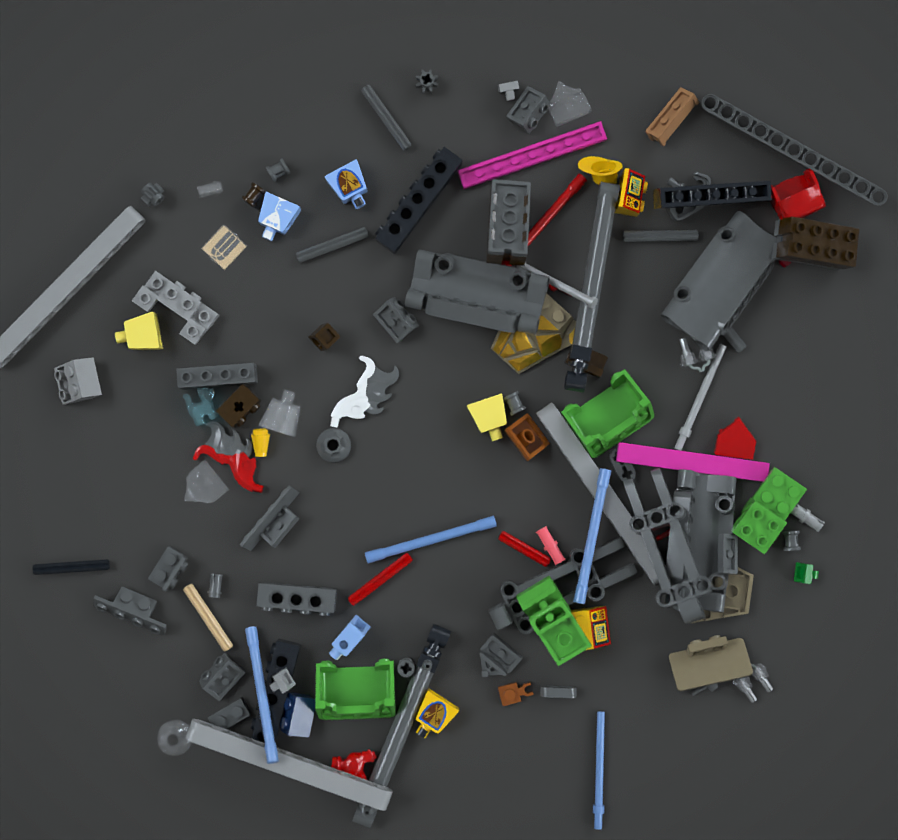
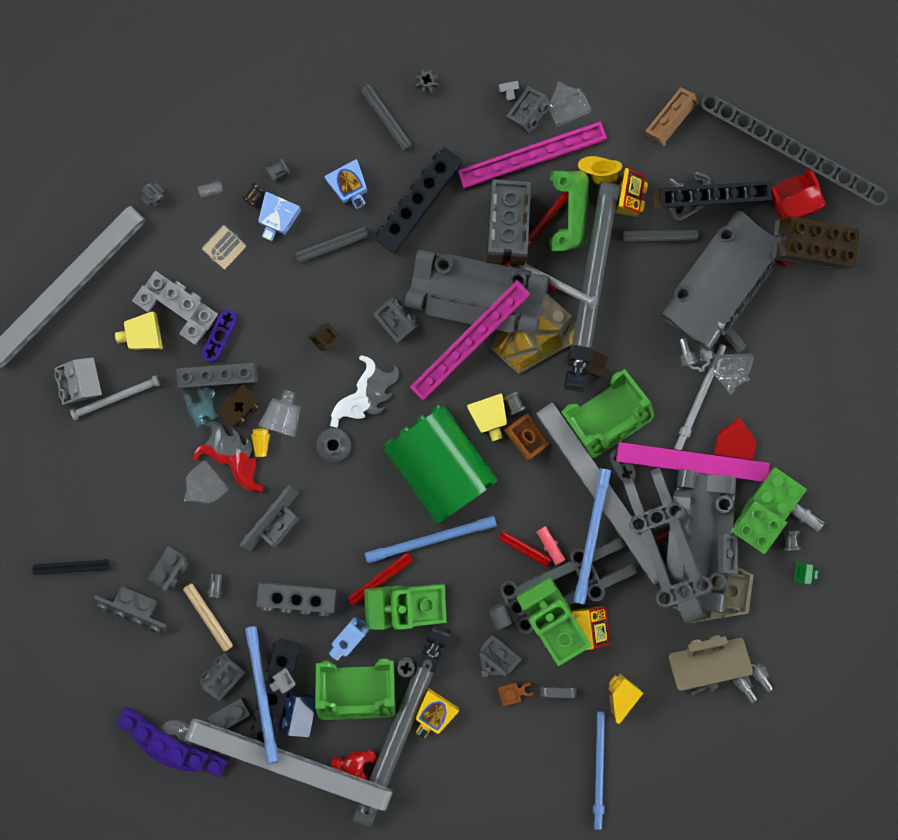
none -> light grey bar [70,375,160,420]
none -> dark purple piece [116,707,229,778]
none -> dark purple beam [202,310,238,362]
none -> bright green piece [364,583,447,630]
none -> green cylinder [383,404,498,524]
none -> dark pink tile [410,280,531,400]
none -> bright green windscreen [549,171,589,251]
none -> yellow slope [608,674,643,724]
none -> clear slope [713,354,754,394]

